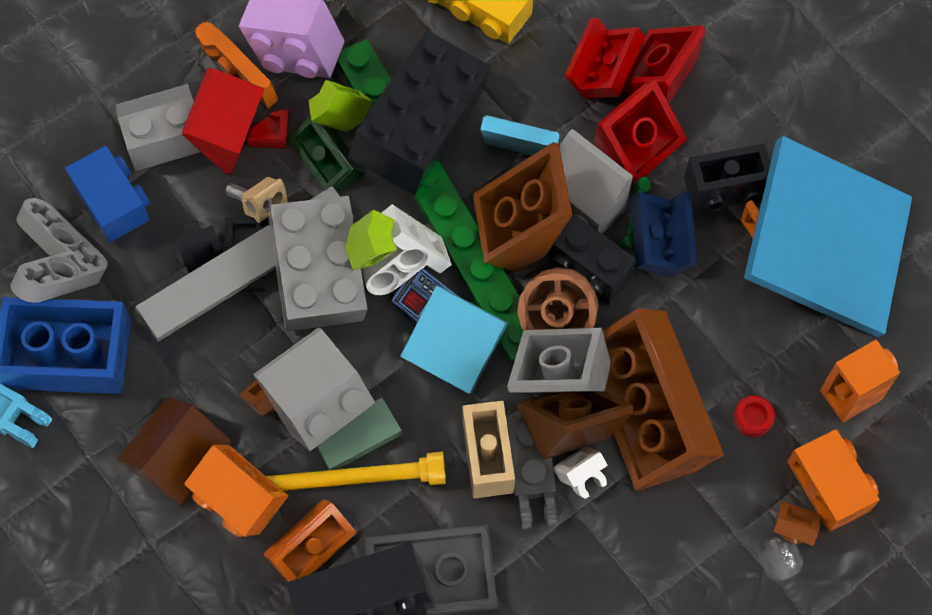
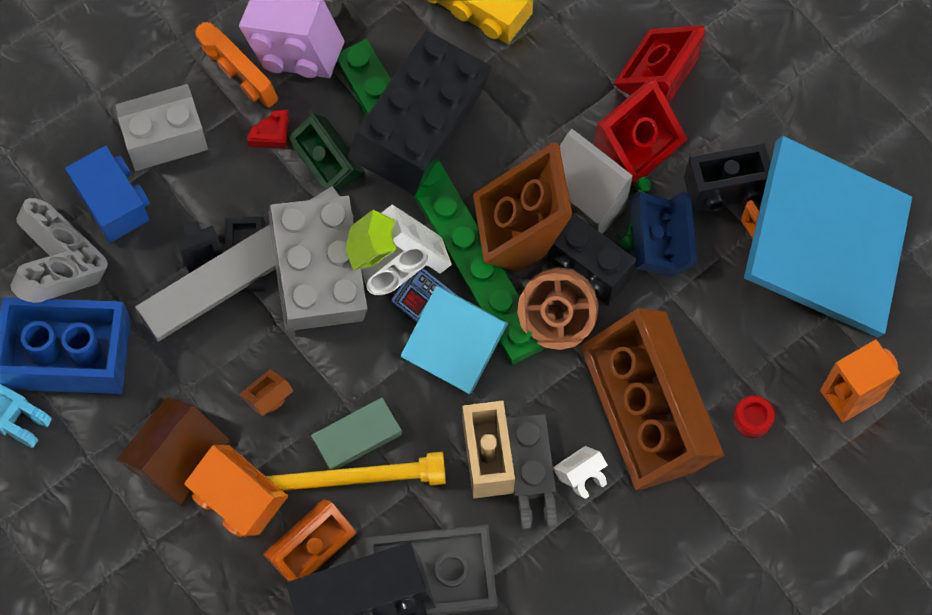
red slope [182,68,264,174] -> none
tan piece [226,177,288,223] -> none
light grey slope [253,327,375,451] -> none
lime piece [309,80,373,132] -> none
medium azure tile [480,115,561,156] -> none
light grey slope [507,328,611,393] -> none
reddish brown slope [518,391,633,460] -> none
red bracket [565,18,645,99] -> none
clear piece [757,536,804,581] -> none
dark orange plate [773,501,821,546] -> none
orange brick [787,429,880,532] -> none

